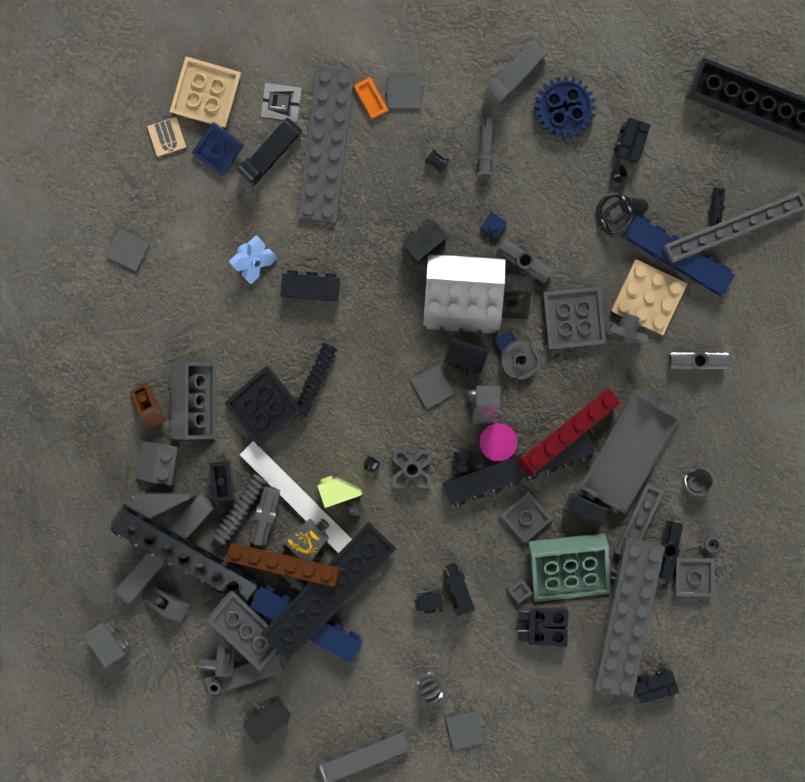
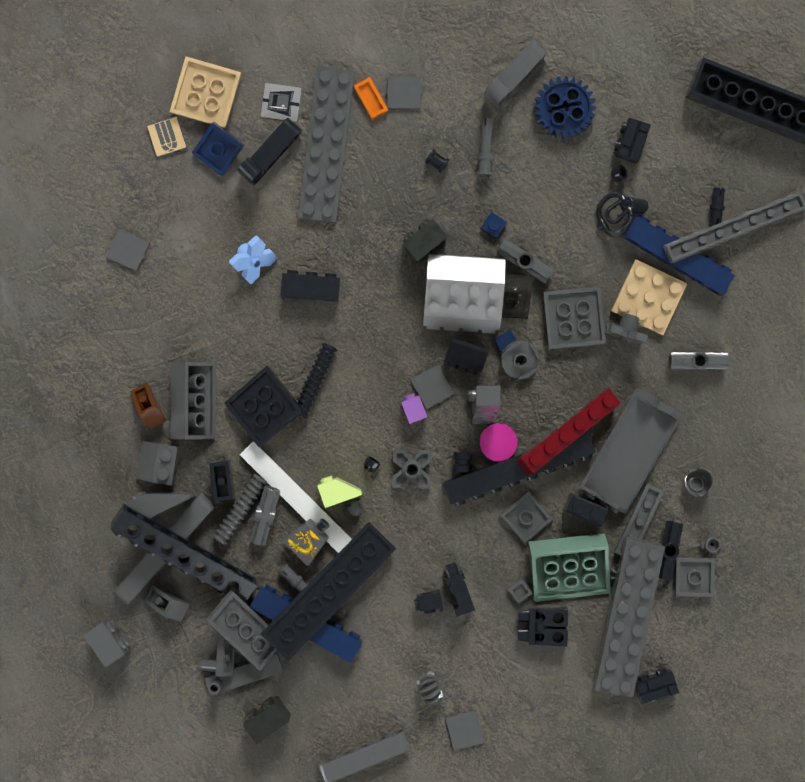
reddish brown plate [225,543,341,588] -> none
none -> medium lavender brick [401,393,427,424]

